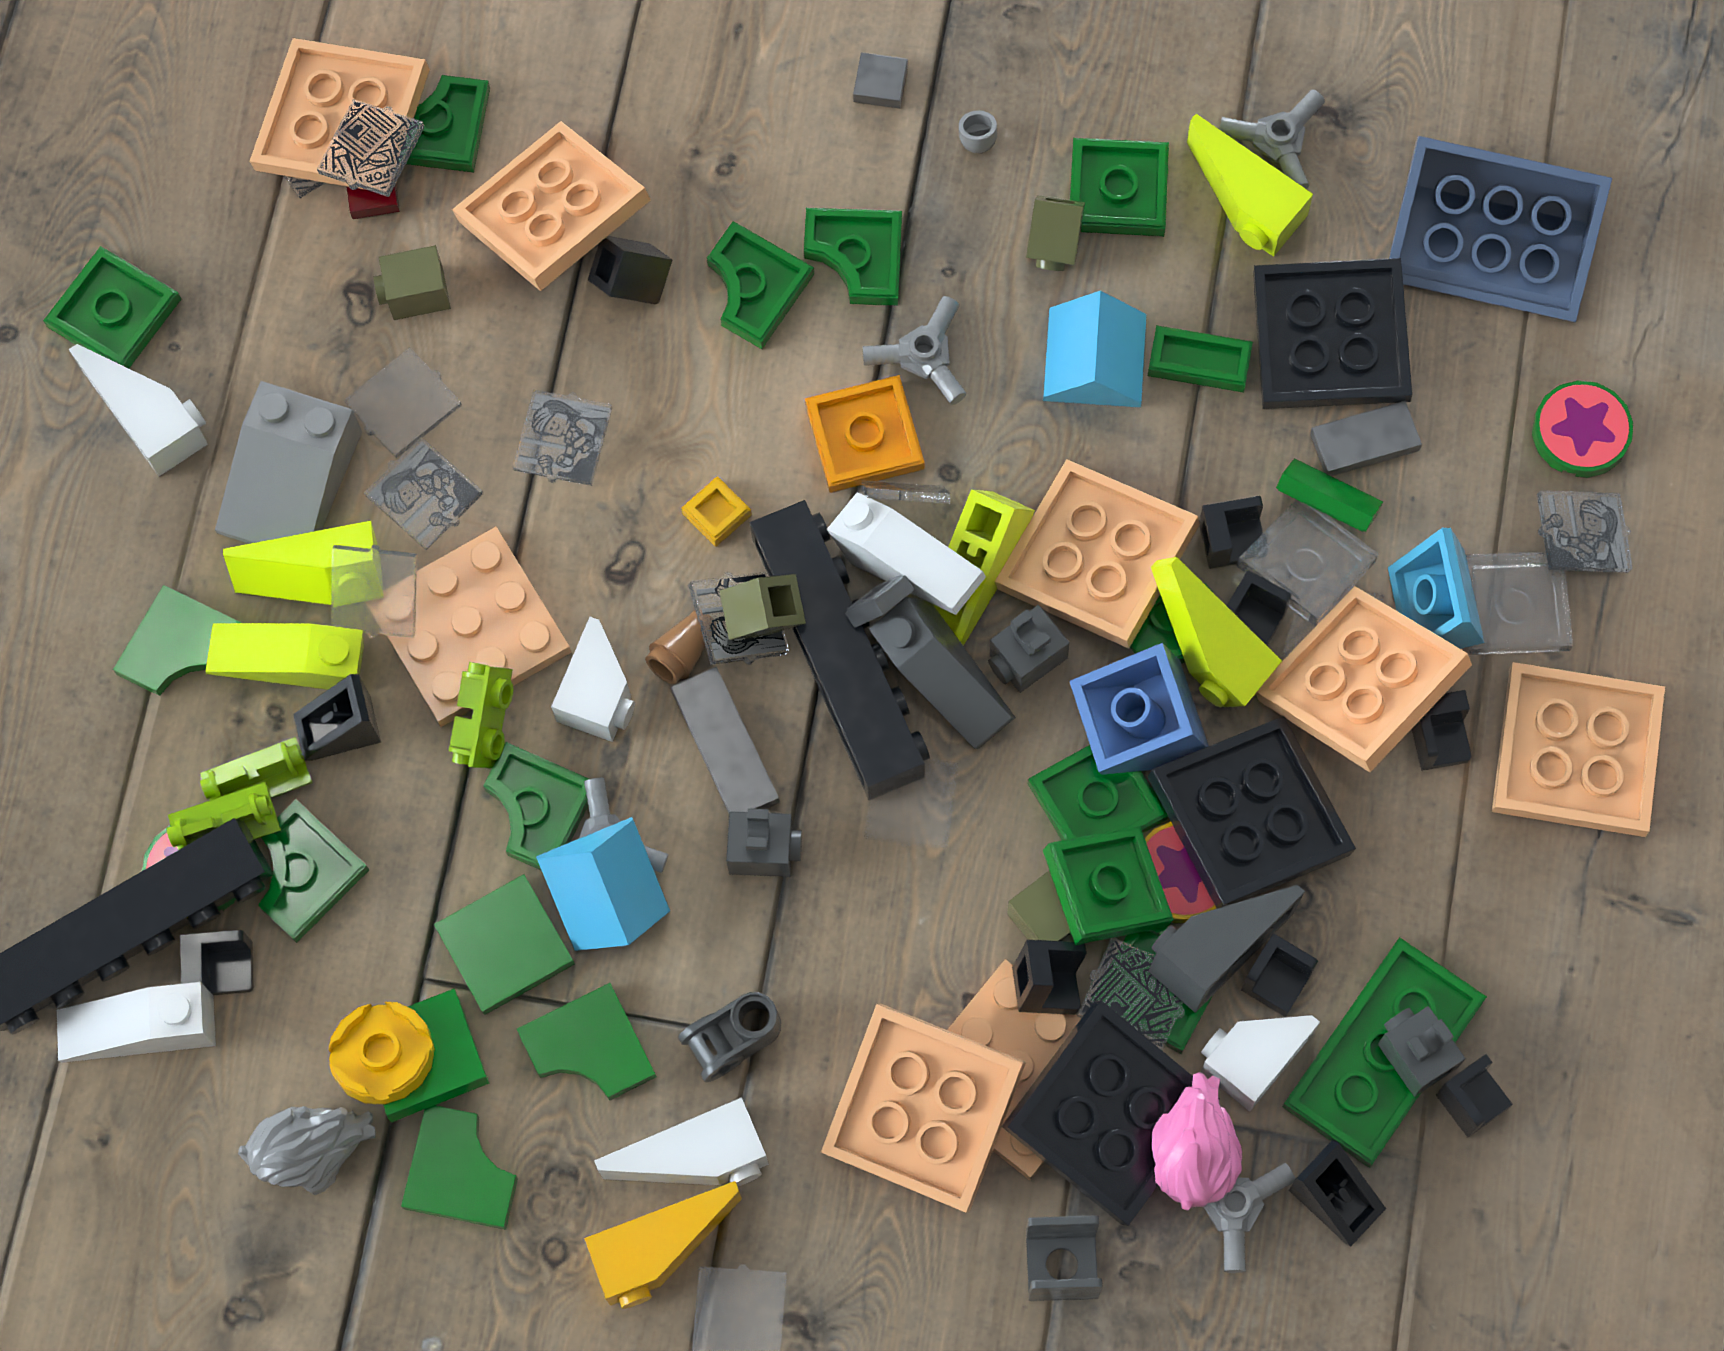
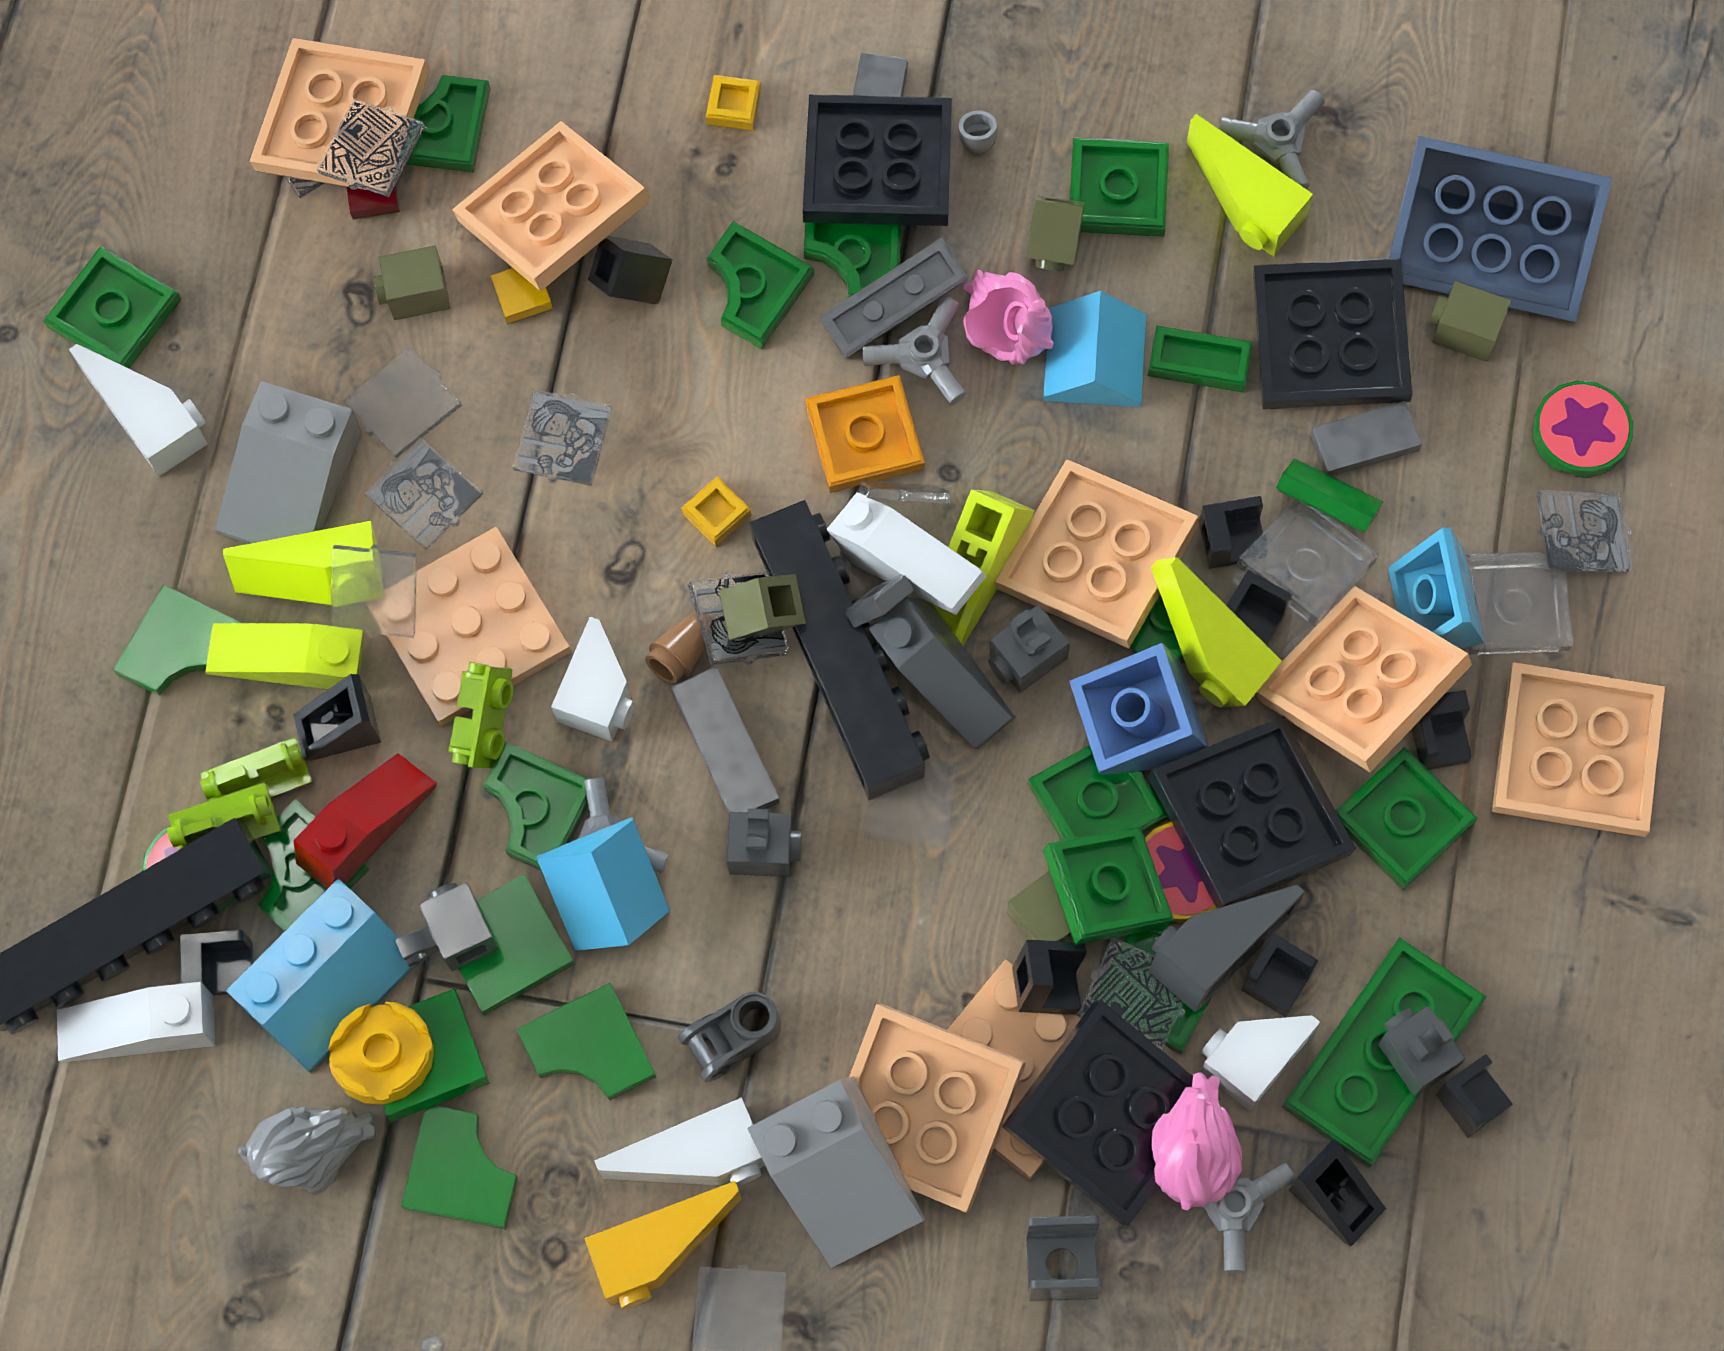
none -> medium azure slope [226,878,417,1073]
none -> red slope [293,753,437,889]
none -> brick [395,882,499,971]
none -> yellow tile [490,268,553,324]
none -> yellow tile [706,75,761,131]
none -> light grey slope [747,1076,926,1268]
none -> black plate [803,94,952,226]
none -> flat silver tile [819,237,969,359]
none -> bright pink hair [963,270,1054,365]
none -> green tile [1335,746,1478,890]
none -> olive brick [1429,281,1511,362]

